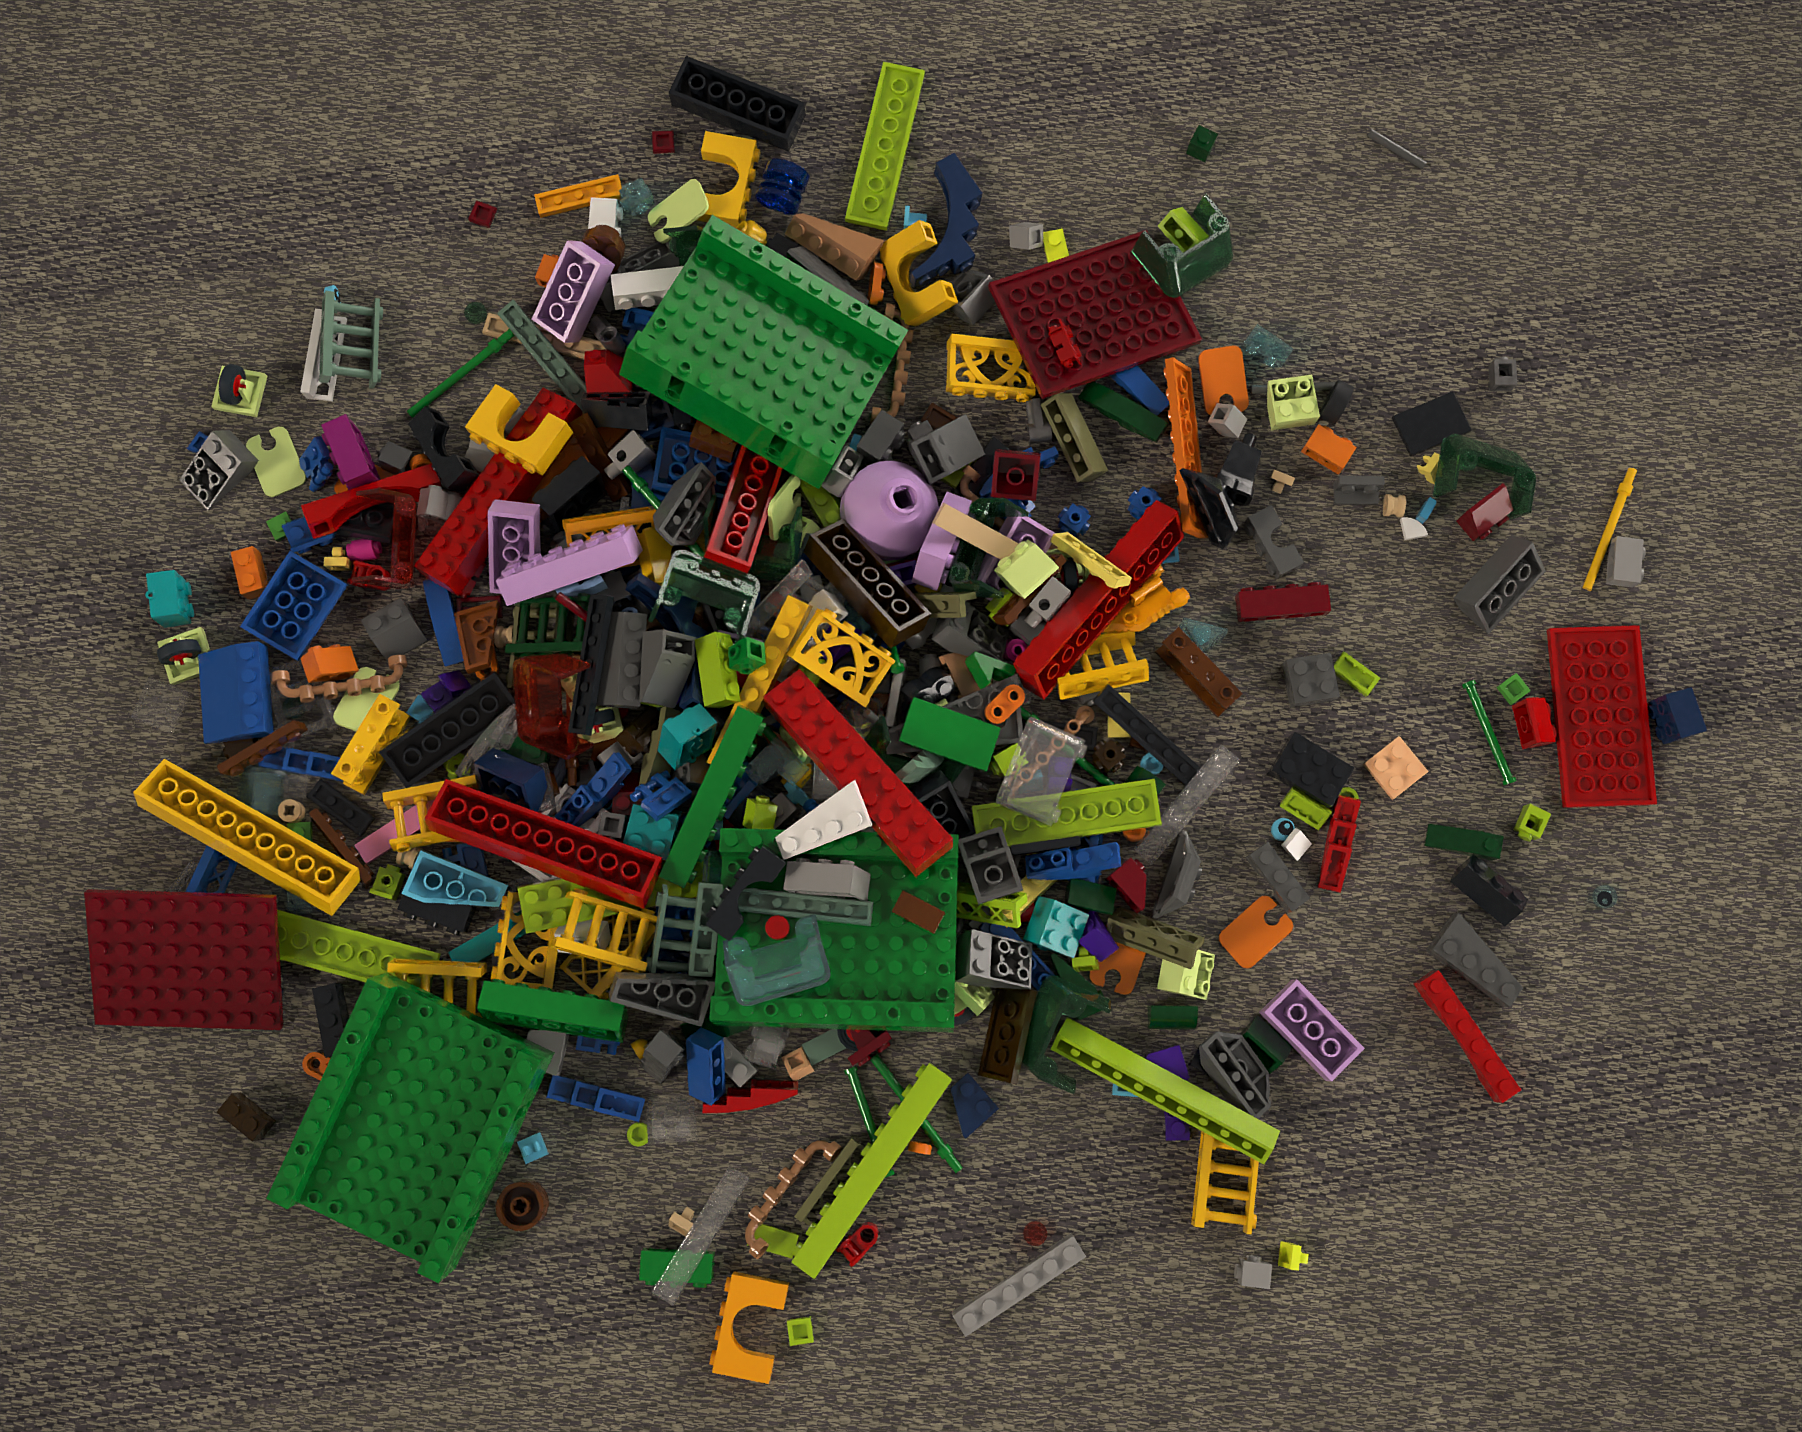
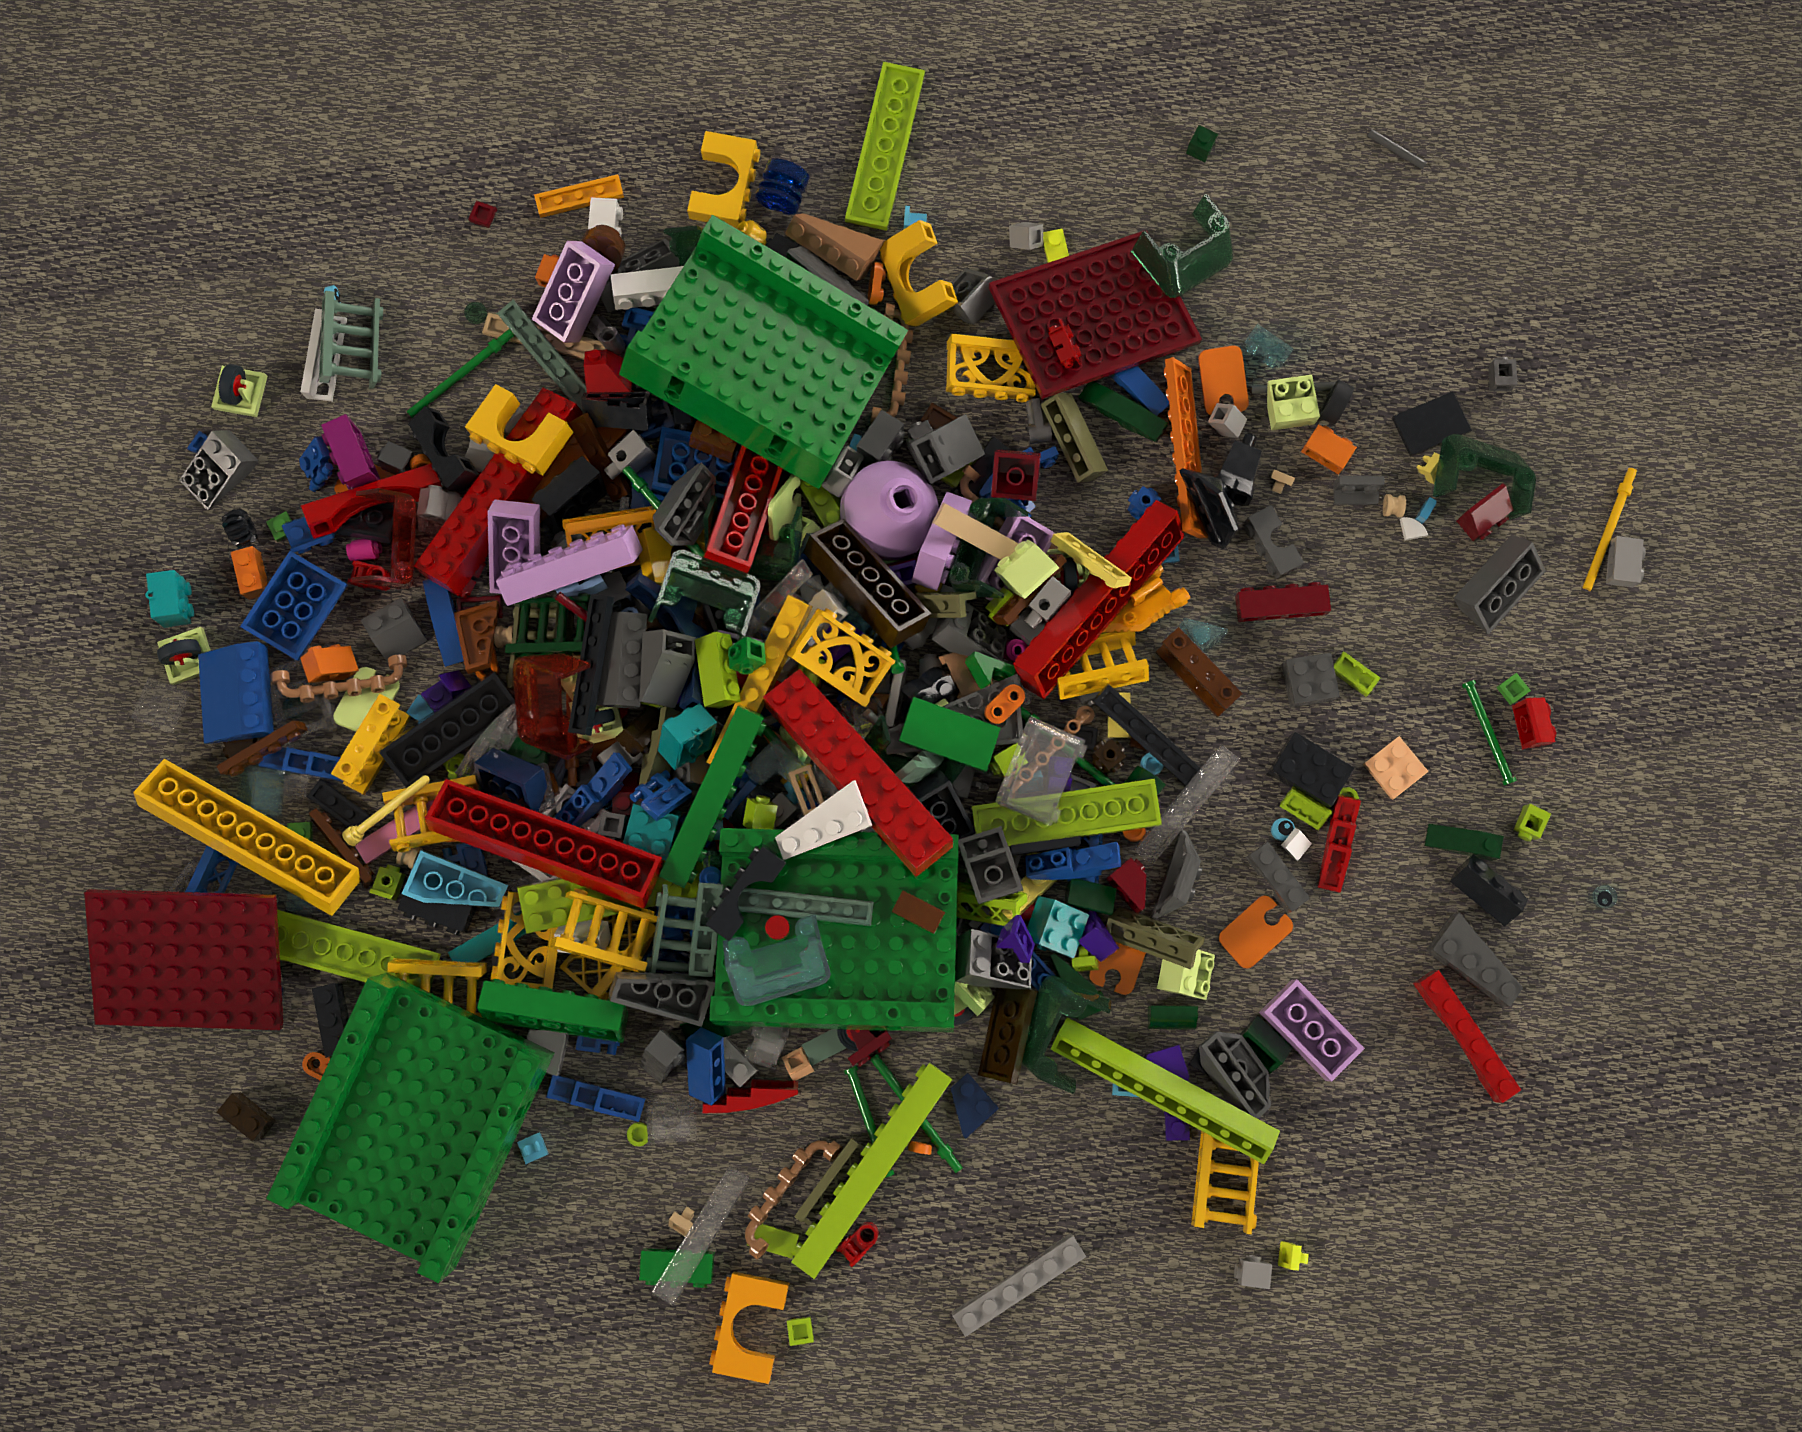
yellowish green piece [246,427,306,497] -> none
tan wheel [278,799,306,823] -> none
light yellow tile [324,547,352,571] -> none
reddish brown brick [496,1180,549,1231] -> none
clear light blue brick [619,177,655,217] -> none
yellow hinge [631,1039,648,1060] -> none
yellowish green piece [648,179,709,243] -> none
dark red tile [652,130,675,154] -> none
black brick [668,56,806,152] -> none
light grey wedge [784,858,871,901] -> none
dark blue arch [909,153,983,288] -> none
clear red tile [1023,1221,1047,1246] -> none
blue brick [1058,503,1091,538] -> none
lime brick [1158,207,1211,257] -> none
red plate [1547,625,1657,808] -> none
dark blue brick [1648,687,1707,745] -> none
none -> black gear [222,508,257,548]
none -> light yellow piece [342,775,430,846]
none -> blue plate [699,866,721,884]
none -> tan tile [788,765,824,816]
none -> dark purple slope [996,915,1035,963]

